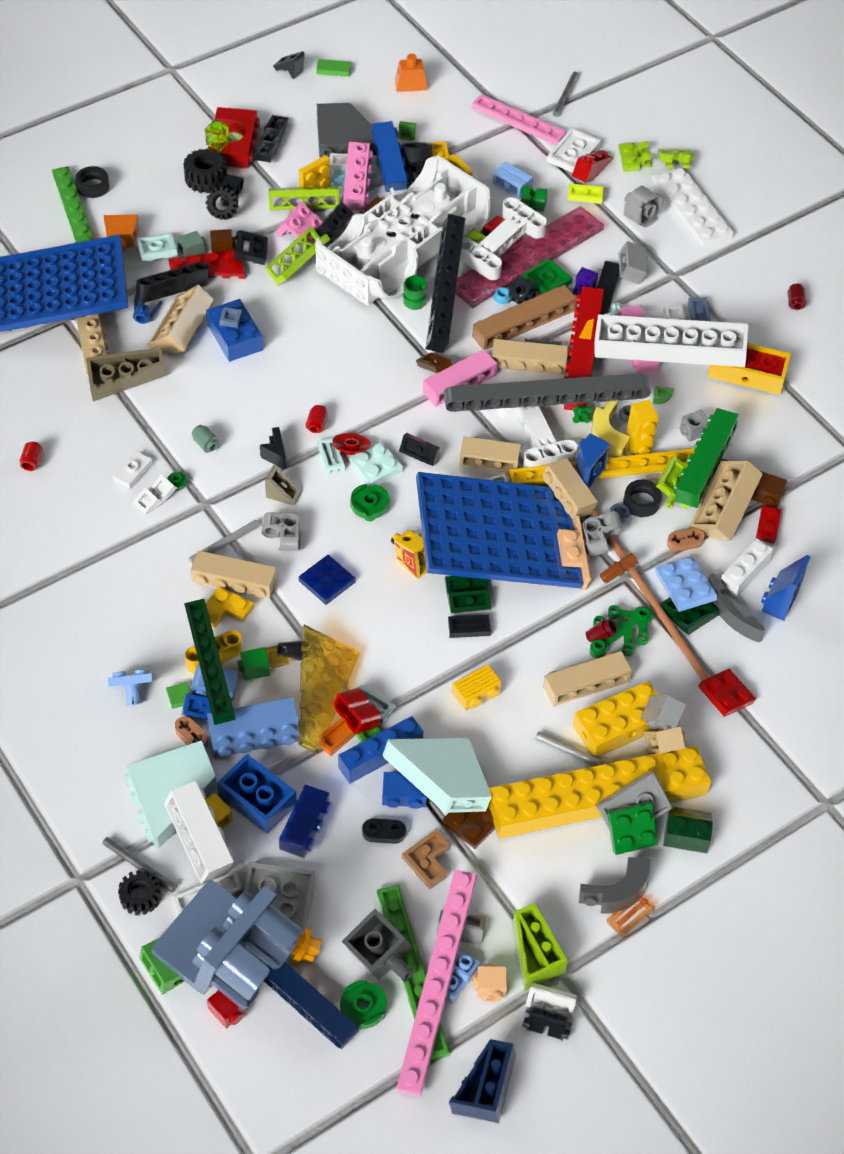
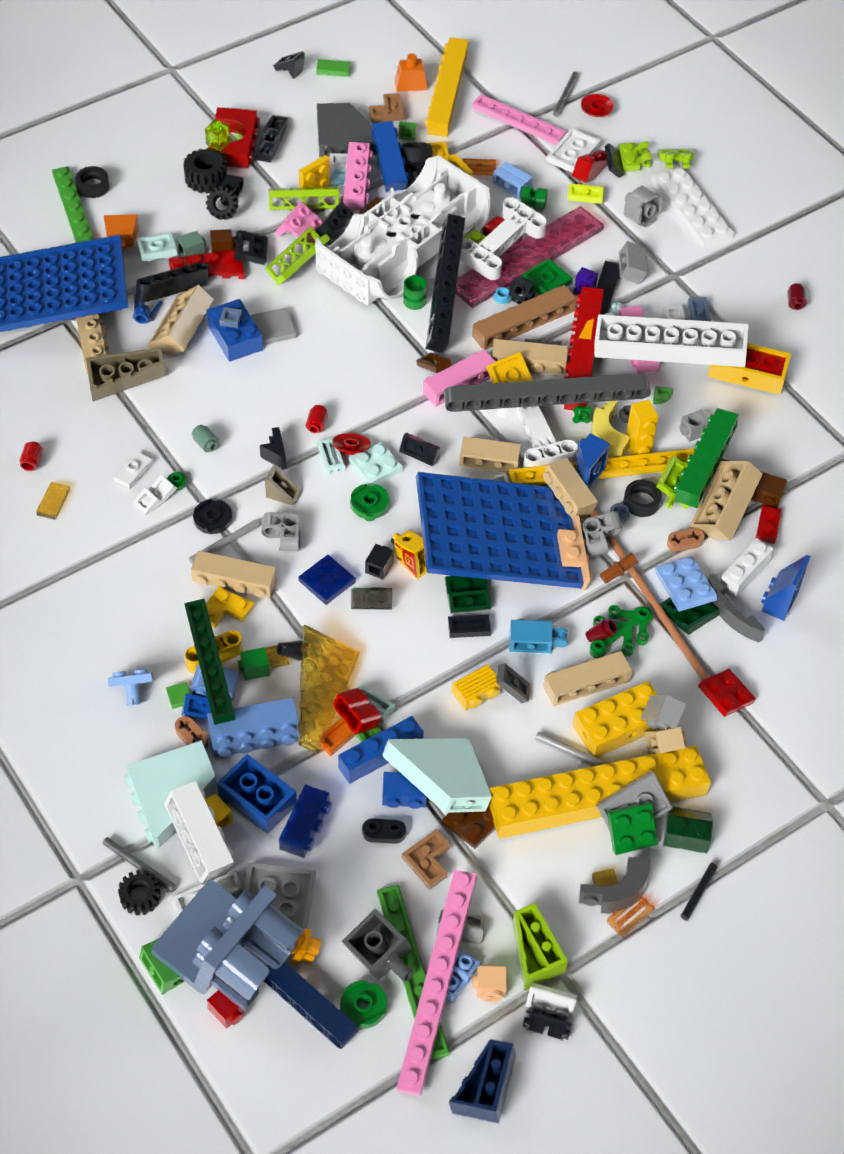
none -> clear yellow tile [36,482,70,520]
none -> black tile [193,499,233,534]
none -> light grey tile [251,308,296,344]
none -> clear smoke plate [351,587,392,610]
none -> black brick [365,544,394,580]
none -> medium nougat plate [369,93,404,122]
none -> yellow brick [425,37,469,137]
none -> clear orange tile [462,158,496,176]
none -> yellow plate [486,352,533,383]
none -> dark grey plate [496,663,530,703]
none -> dark azure brick [509,619,568,653]
none -> red dish [581,94,614,117]
none -> clear yellow tile [591,868,619,886]
none -> black tile [605,143,624,178]
none -> black bar [680,863,718,921]

